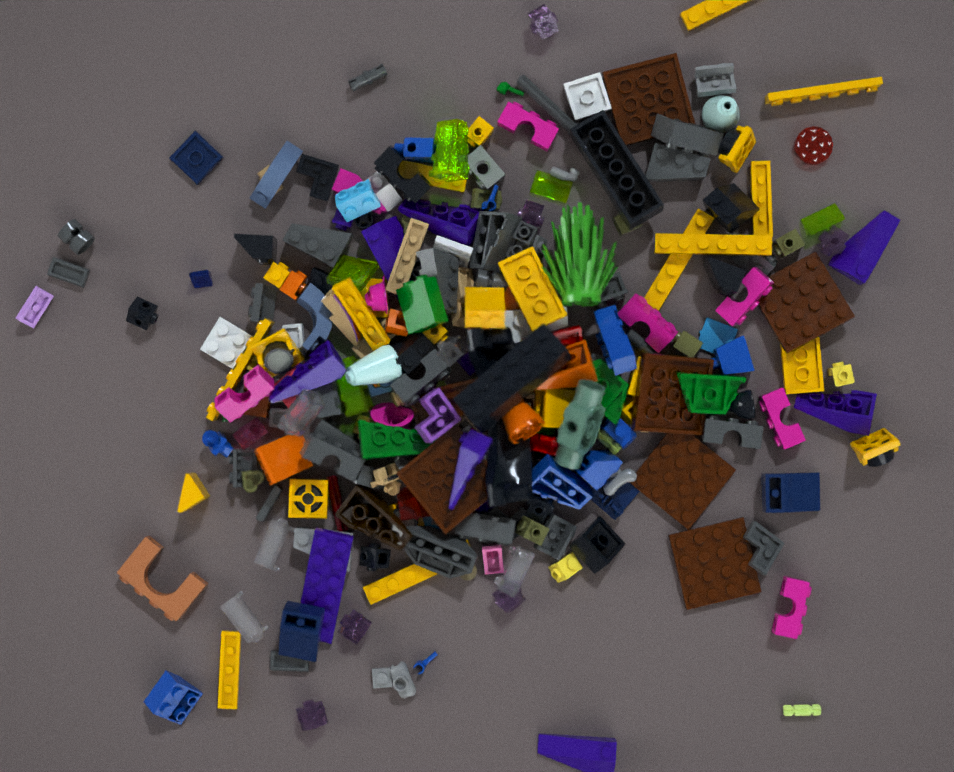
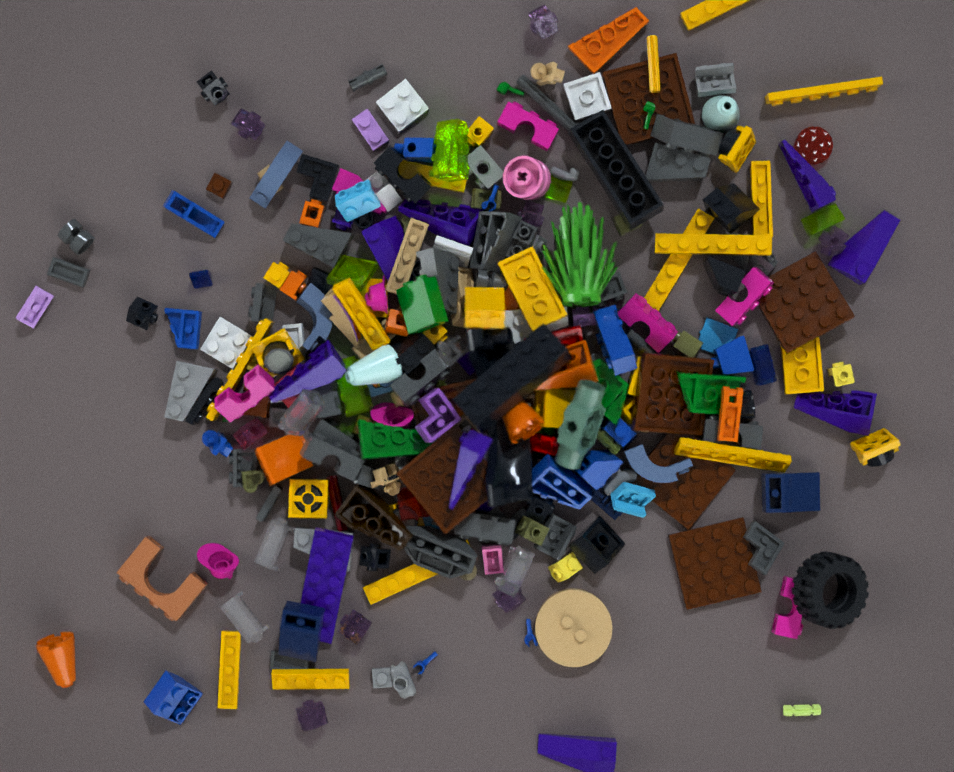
dark blue tile [169,131,224,185] -> none
yellow slope [177,472,210,513] -> none
black slope [234,234,278,266] -> none
dark pink arch [758,387,806,450] -> none
olive brick [772,228,805,258] -> none
none -> orange cone [36,632,76,688]
none -> blue slope [163,190,225,238]
none -> blue wing [164,308,202,350]
none -> light grey wedge [164,361,217,422]
none -> black hinge [185,378,224,425]
none -> black brick [197,70,230,105]
none -> dark pink piece [197,543,239,579]
none -> reddish brown plate [206,173,233,199]
none -> clear purple brick [230,108,266,140]
none -> yellow plate [271,669,350,690]
none -> orange brick [299,199,325,228]
none -> lavender plate [352,109,389,152]
none -> white plate [376,79,429,133]
none -> bright pink wheel [503,155,551,201]
none -> blue hand [524,619,538,647]
none -> tan hips [530,62,565,86]
none -> tan brick [535,588,612,667]
none -> orange wing [567,7,649,74]
none -> lavender hinge [572,305,607,327]
none -> medium azure bracket [610,482,656,518]
none -> sand blue arch [623,444,693,483]
none -> green hand [643,101,655,130]
none -> yellow axle [647,35,660,93]
none -> yellow plate [674,437,792,473]
none -> orange plate [717,386,743,442]
none -> clear blue brick [748,344,778,386]
none -> dark purple wedge [778,140,836,212]
none -> black tyre [792,551,869,629]

